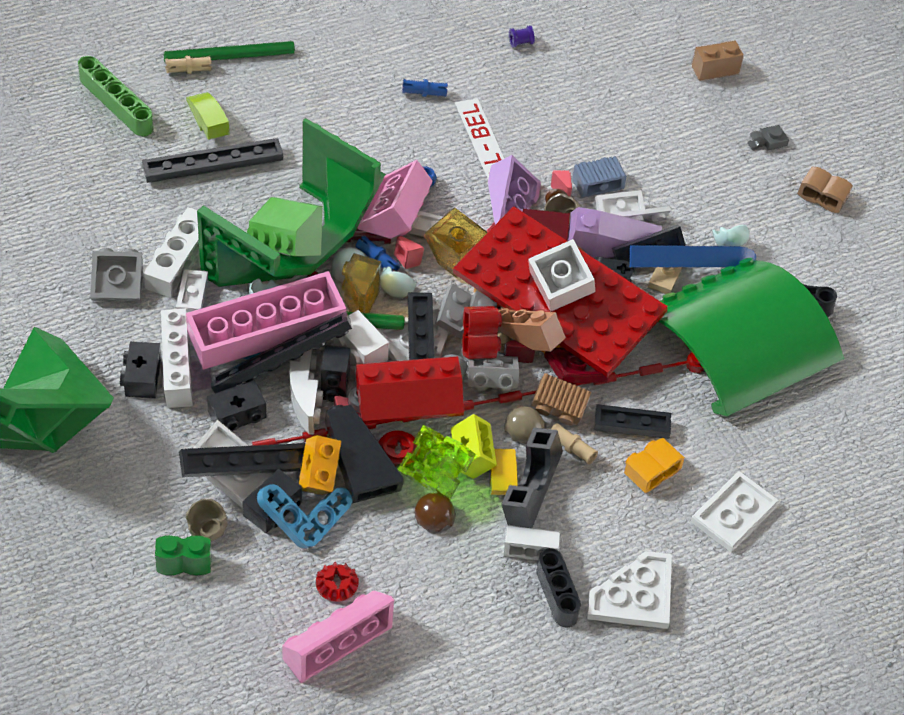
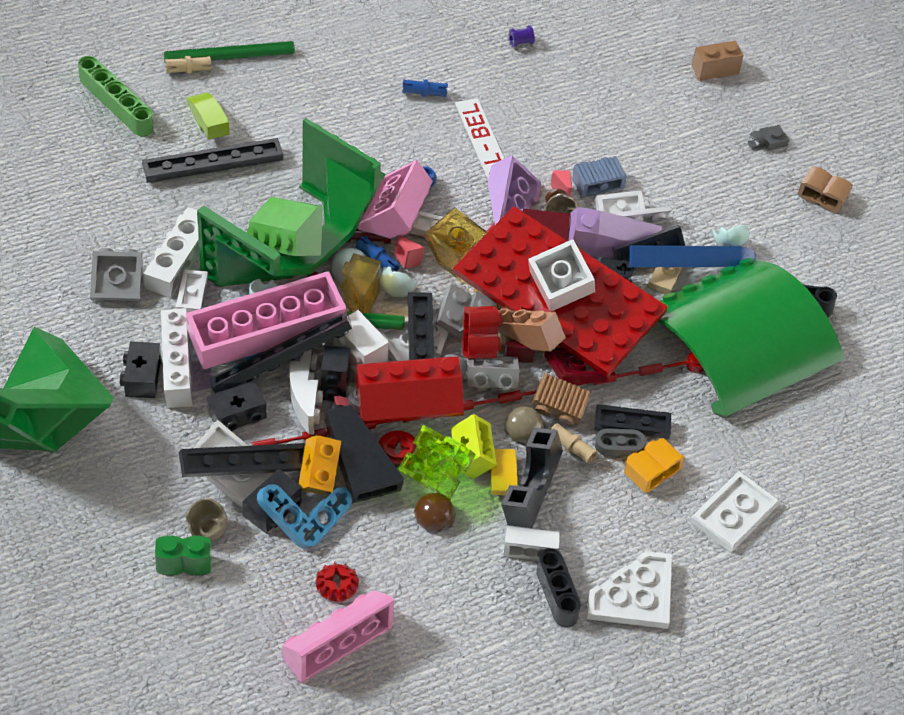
none -> dark grey plate [594,429,646,456]

